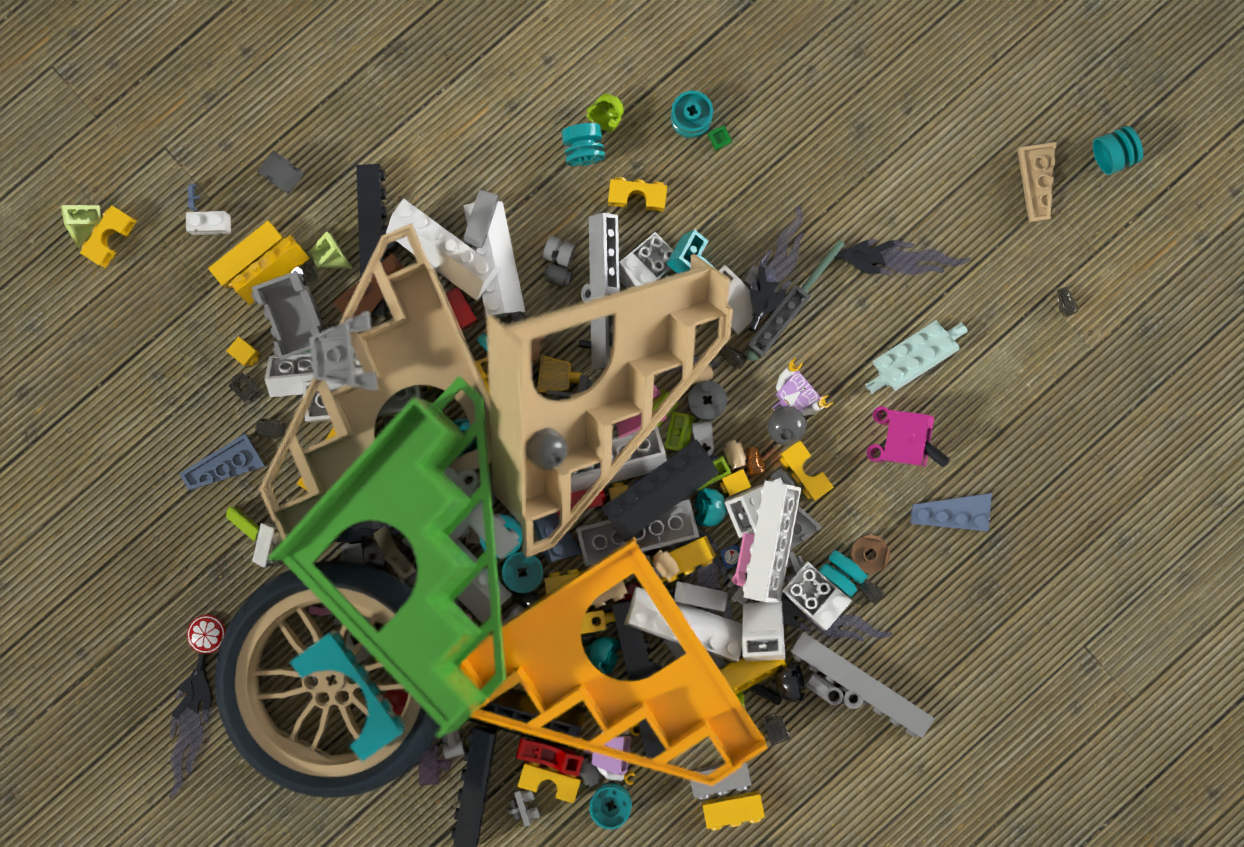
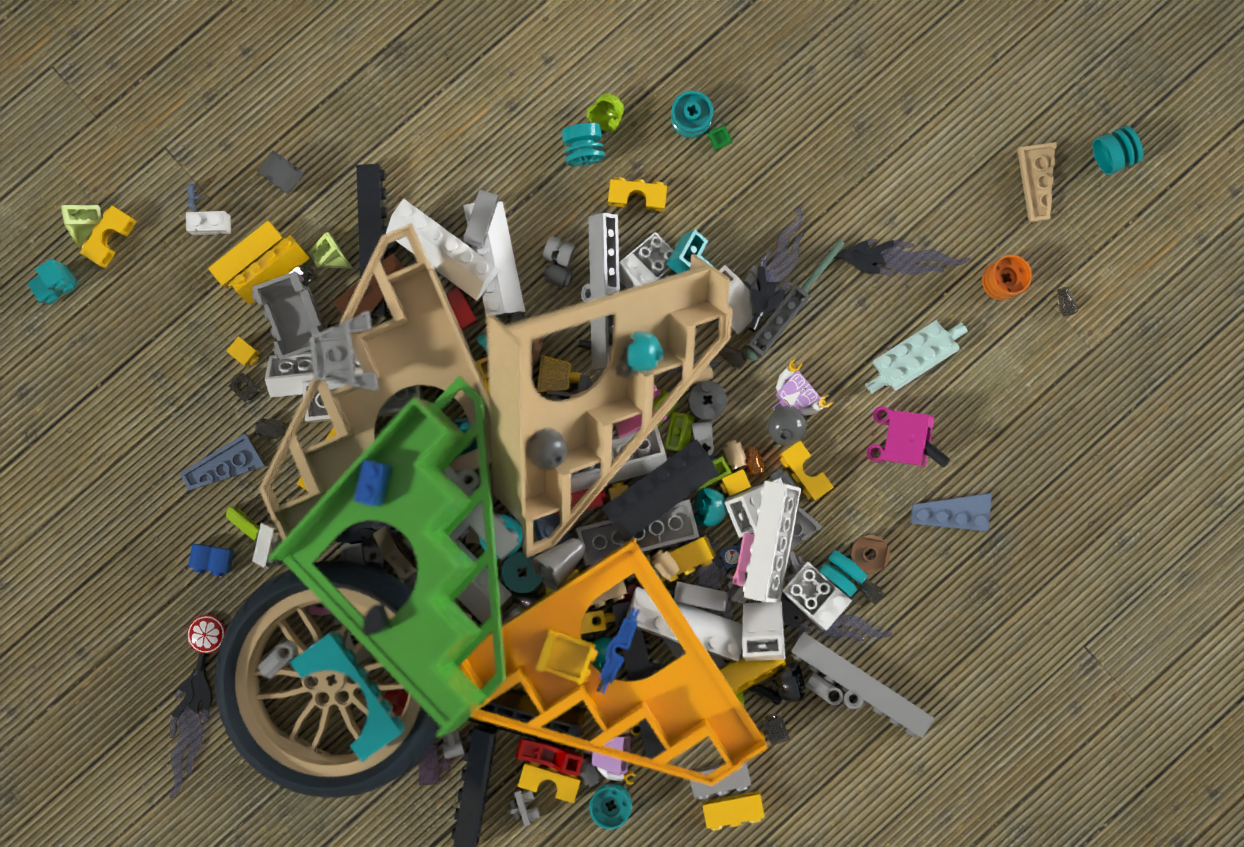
none -> teal brick [27,259,79,305]
none -> blue brick [188,544,234,576]
none -> light grey piece [258,640,298,679]
none -> blue brick [354,460,393,507]
none -> black brick [363,604,391,636]
none -> light grey cone [531,538,585,590]
none -> yellow panel [536,629,598,685]
none -> blue piece [597,607,640,694]
none -> clear smoke cone [615,347,635,378]
none -> teal cylinder [628,331,664,372]
none -> orange wheel [982,255,1032,300]

